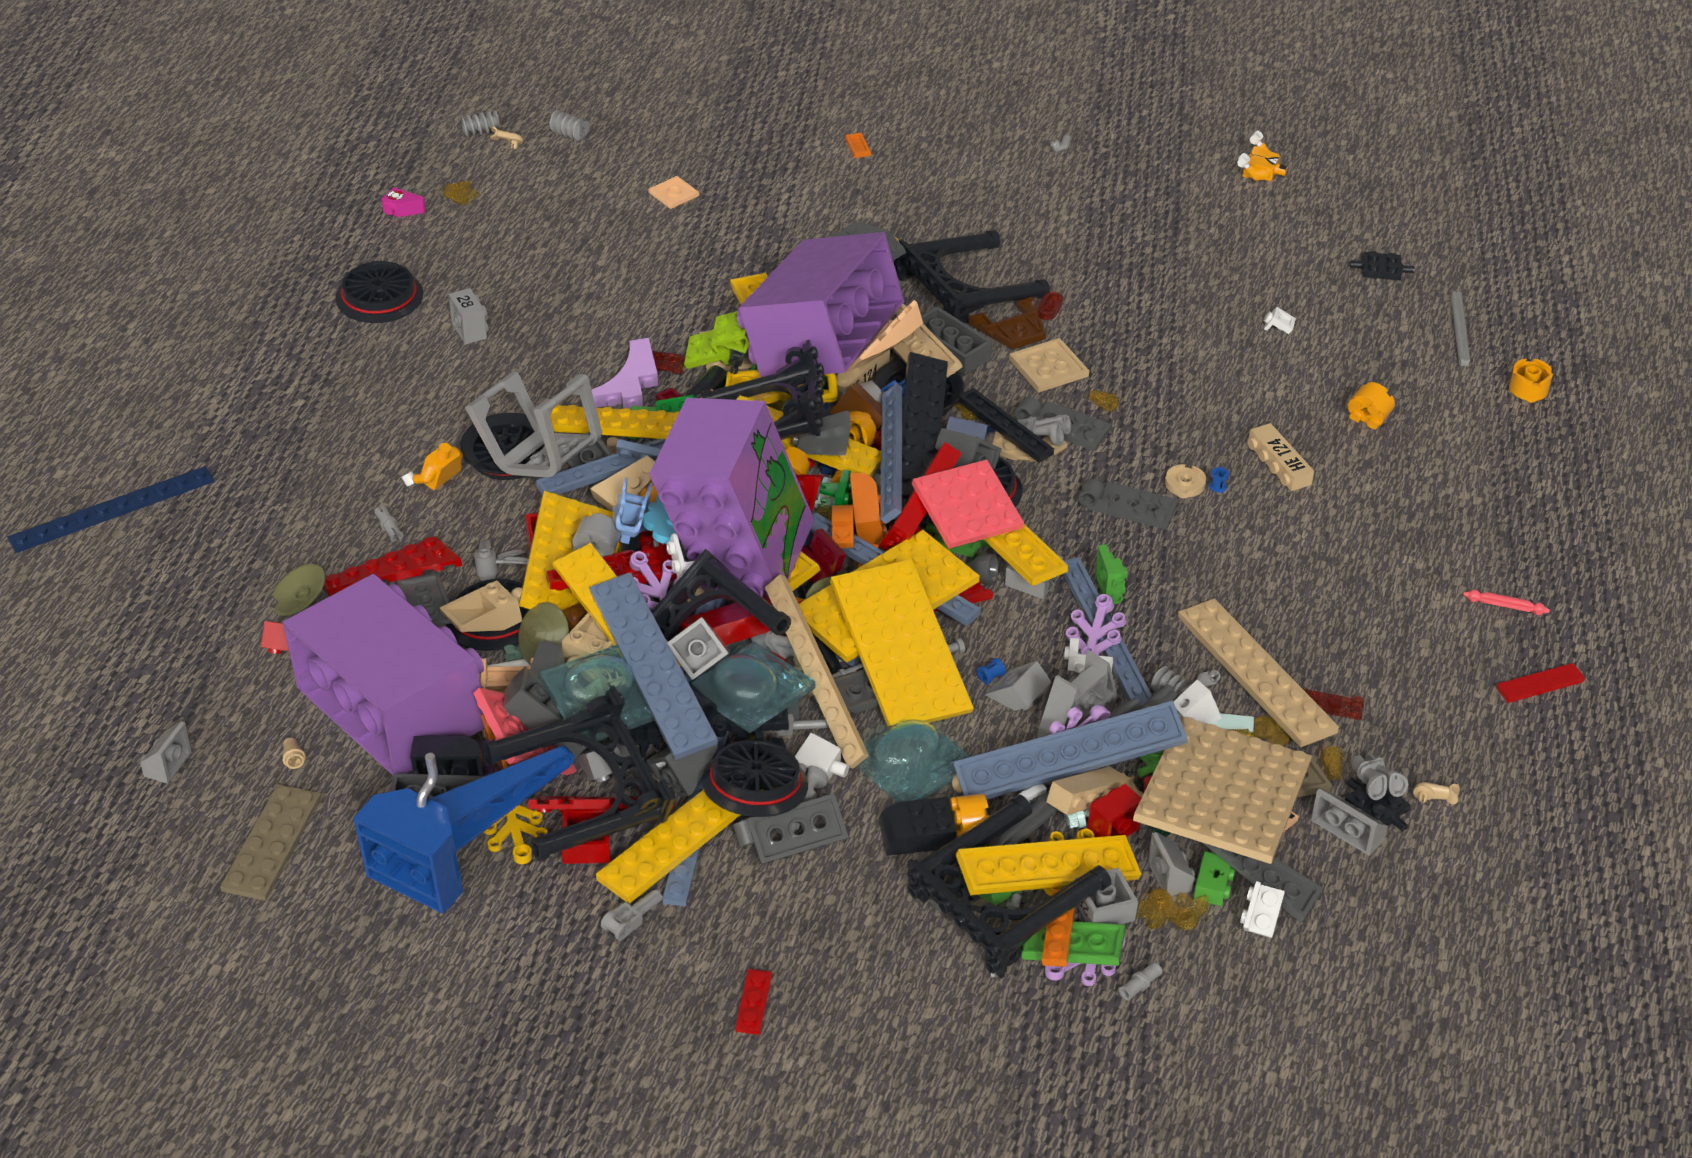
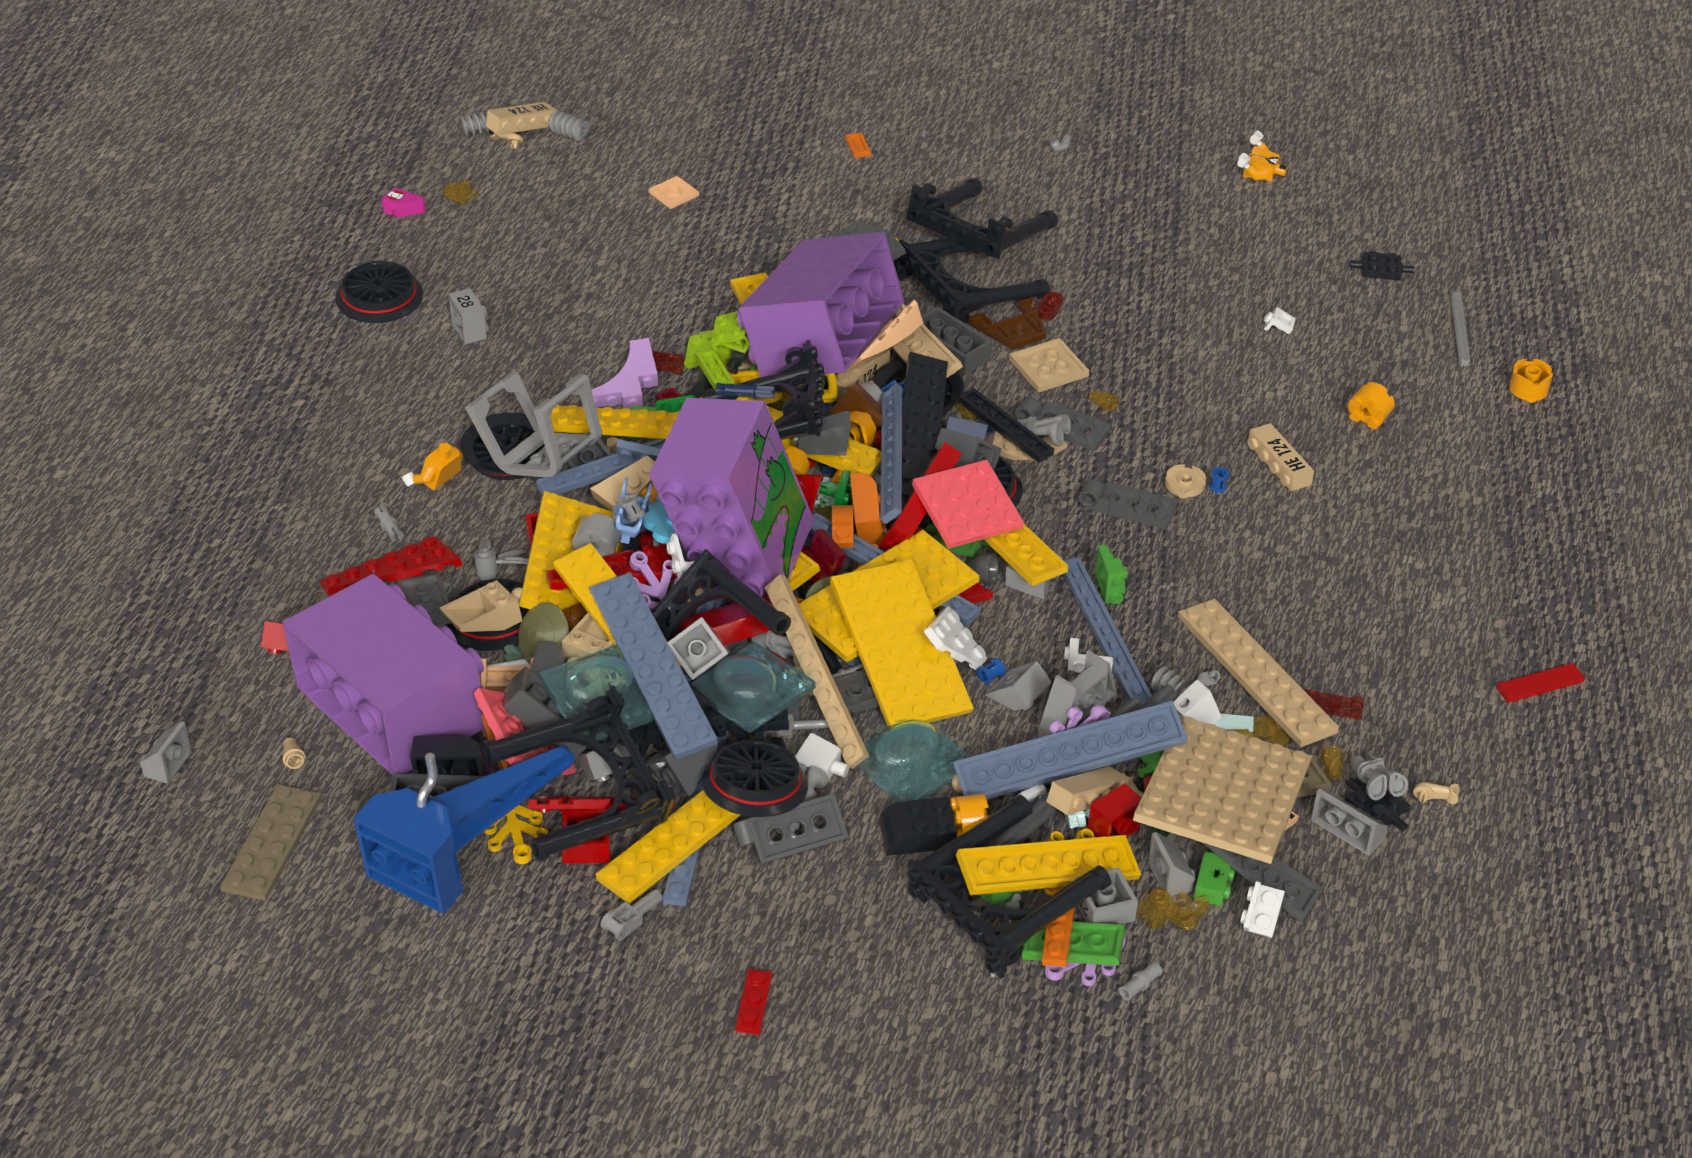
dark blue plate [7,466,214,554] -> none
olive hat [273,564,325,616] -> none
lavender plant [1066,594,1126,656] -> none
coral wheel [1463,589,1550,615] -> none
none -> tan brick [486,102,556,135]
none -> light grey bush [619,493,645,522]
none -> lime plate [695,350,734,390]
none -> dark blue axle [715,383,776,399]
none -> black arch [906,178,1058,259]
none -> white plate [924,606,987,670]

